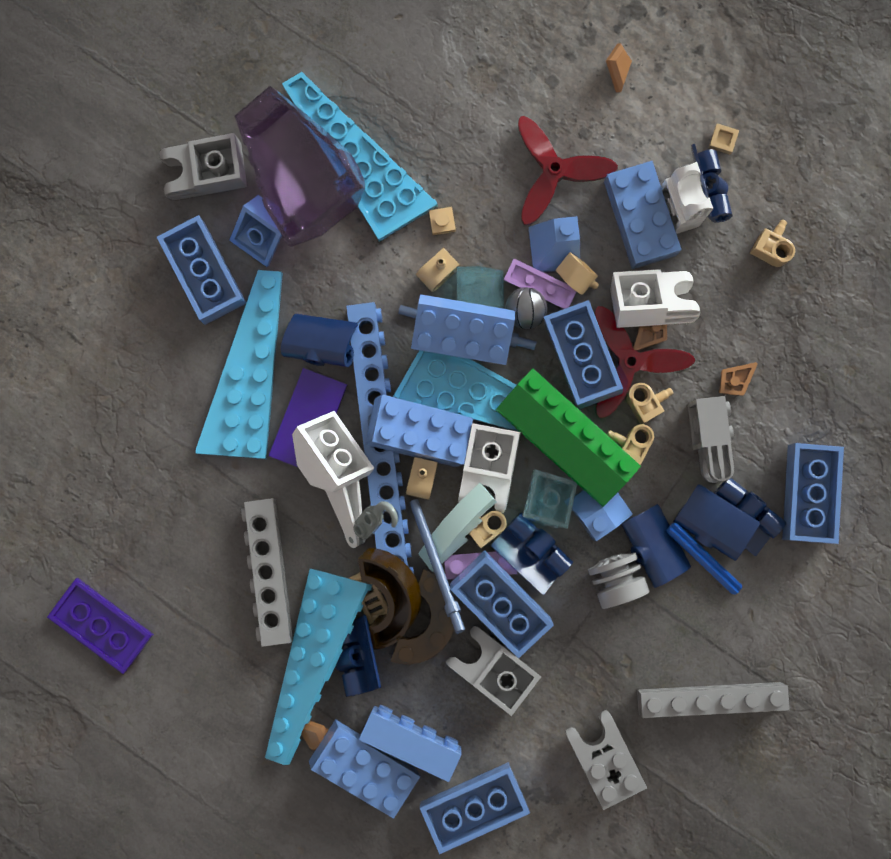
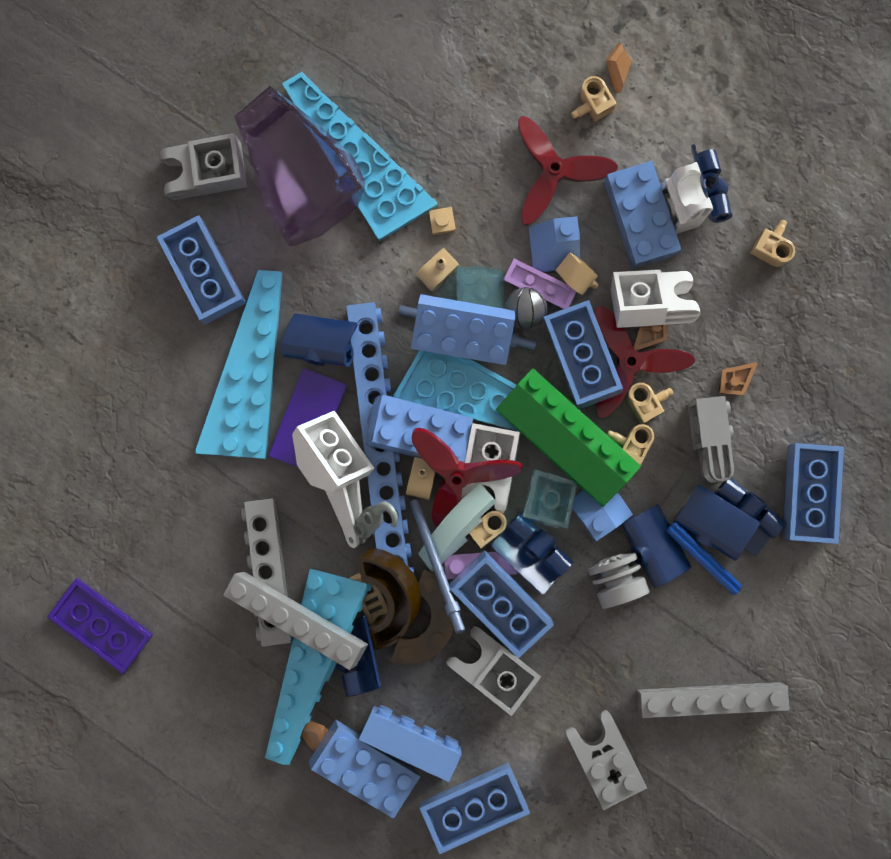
medium blue slope [229,195,284,267] -> none
tan plate [708,124,739,155] -> none
none -> light grey brick [223,572,368,670]
none -> dark red piece [411,428,523,527]
none -> tan piece [571,76,617,122]

